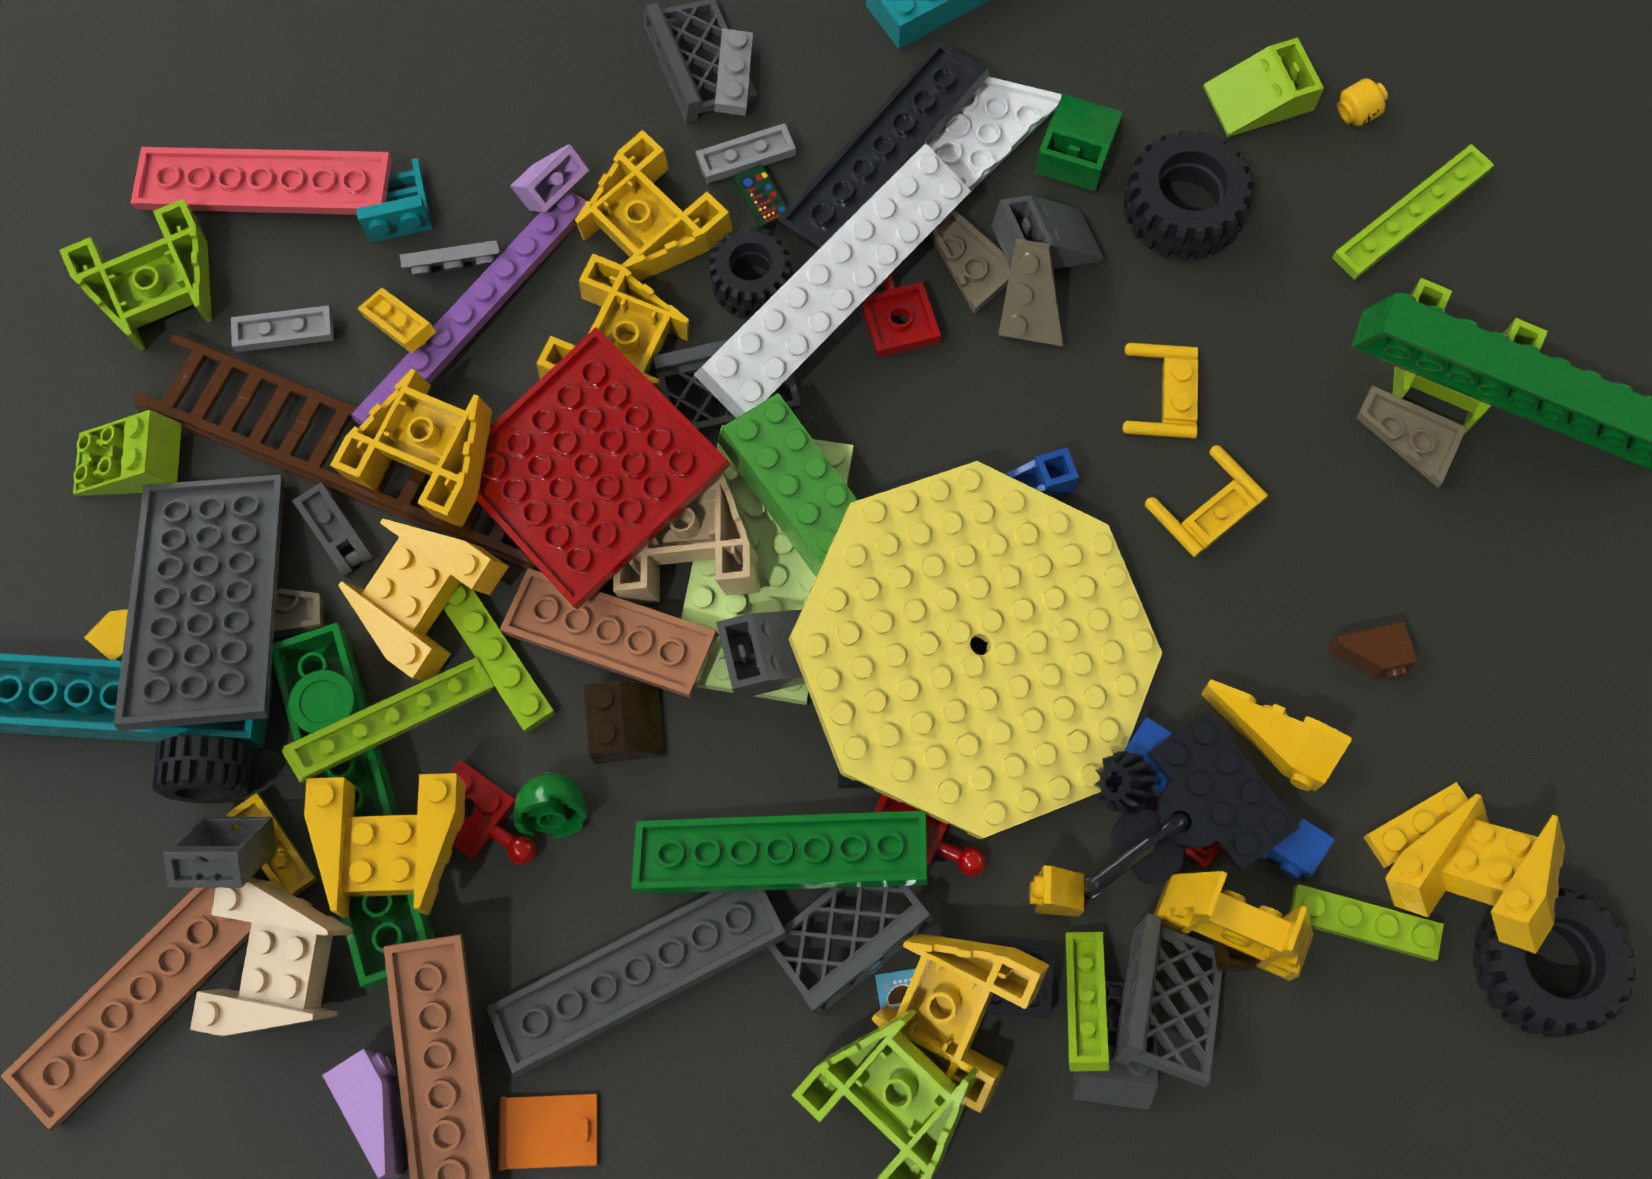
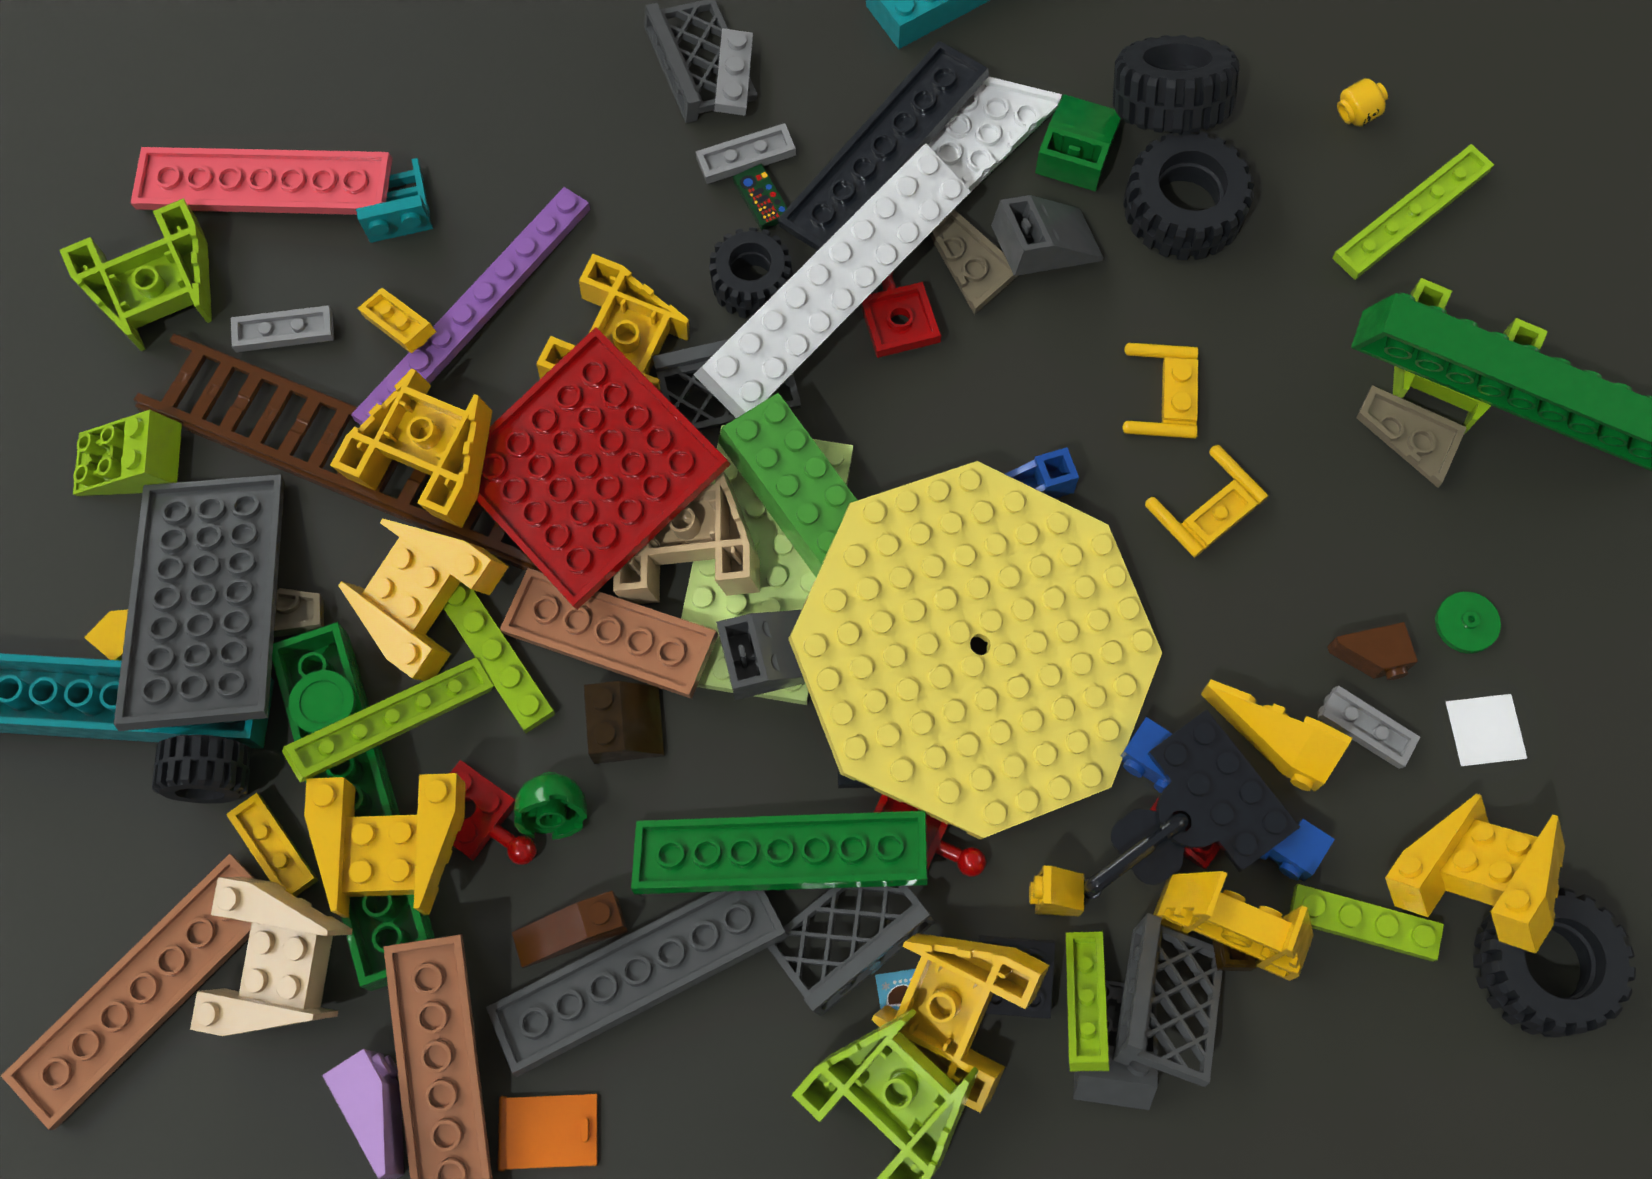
dark grey window [163,817,277,888] -> none
dark grey plate [292,482,373,577] -> none
light grey plate [399,240,502,275] -> none
lavender slope [510,145,589,213] -> none
yellow wedge [575,130,733,282] -> none
dark tan wing [998,239,1064,346] -> none
black gear [1094,751,1158,814] -> none
lime slope [1203,37,1324,137] -> none
yellow plate [1364,782,1469,868] -> none
none -> reddish brown slope [512,890,628,968]
none -> black tyre [1113,35,1240,134]
none -> light grey hinge [1317,685,1420,769]
none -> green piece [1435,592,1501,654]
none -> white sticker [1445,694,1528,766]

